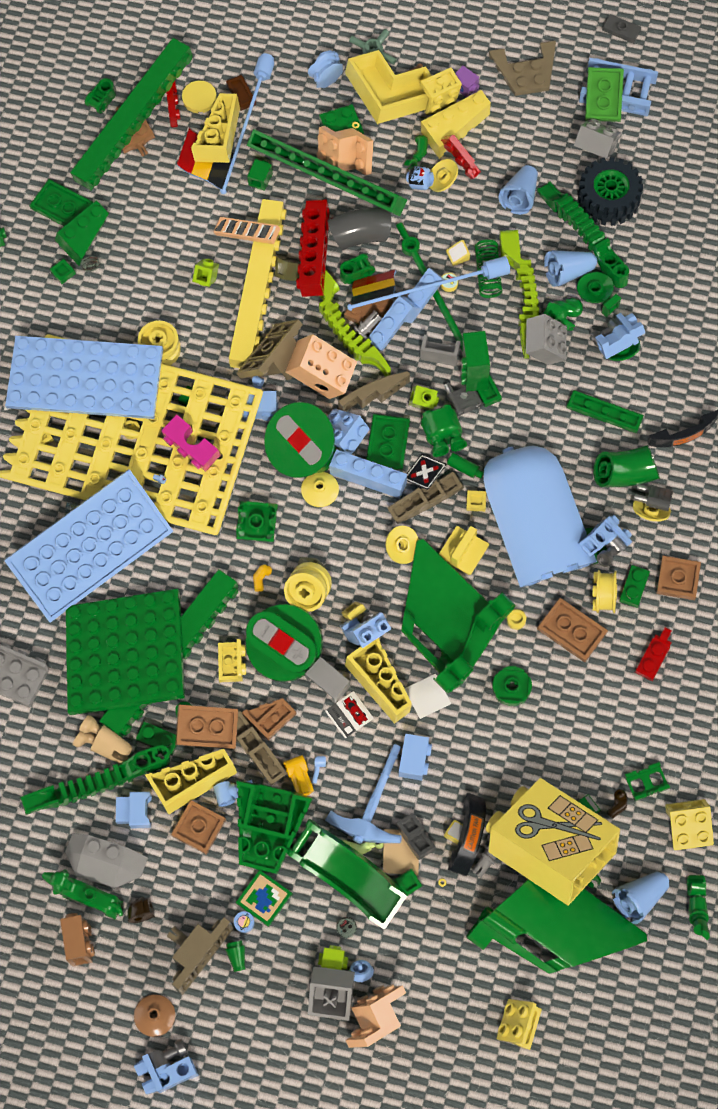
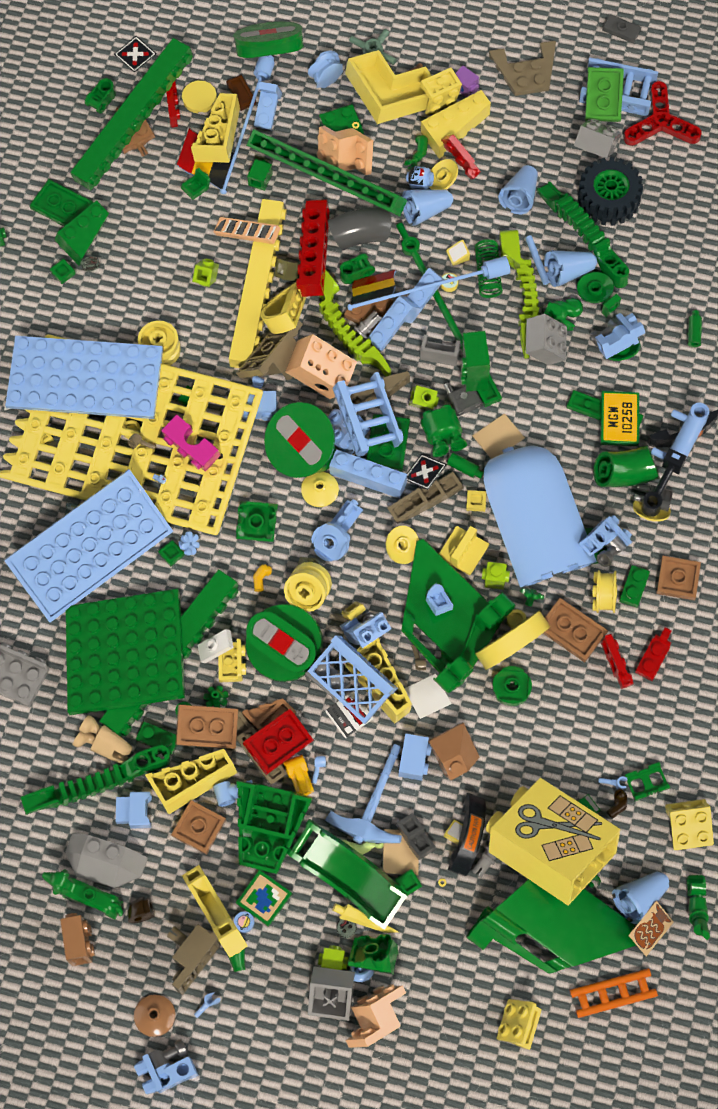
none -> black sticker [114,36,157,73]
none -> dark tan hand [128,433,156,449]
none -> green tile [158,539,185,567]
none -> light blue plant [179,531,200,556]
none -> green bracket [181,168,210,200]
none -> light yellow arch [182,865,248,958]
none -> light blue hand [194,992,220,1018]
none -> white plate [198,629,234,663]
none -> green plant [204,686,229,708]
none -> green piece [233,21,304,58]
none -> red plate [243,709,314,775]
none -> light blue bracket [254,82,282,131]
none -> light yellow window [260,283,306,334]
none -> light blue fence [308,635,398,724]
none -> light blue plate [311,522,350,561]
none -> light blue hinge [331,499,363,533]
none -> light yellow bar [332,903,398,933]
none -> light blue fence [333,372,403,457]
none -> green slope [348,934,398,975]
none -> light blue cone [401,190,453,226]
none -> dark tan hand [411,645,426,671]
none -> light blue plate [426,583,453,616]
none -> medium nougat slope [428,722,480,781]
none -> tan sticker [472,413,525,459]
none -> light yellow window [475,610,551,670]
none -> lime brick [482,562,510,590]
none -> green plant [520,588,544,607]
none -> light blue piece [525,235,550,285]
none -> orange bar [569,968,658,1018]
none -> light blue hand [598,776,628,790]
none -> yellow tile [601,391,639,447]
none -> red hinge [601,634,634,689]
none -> red piece [624,81,702,146]
none -> sticker [629,901,674,957]
none -> piece [641,402,709,517]
none -> green cylinder [688,310,702,347]

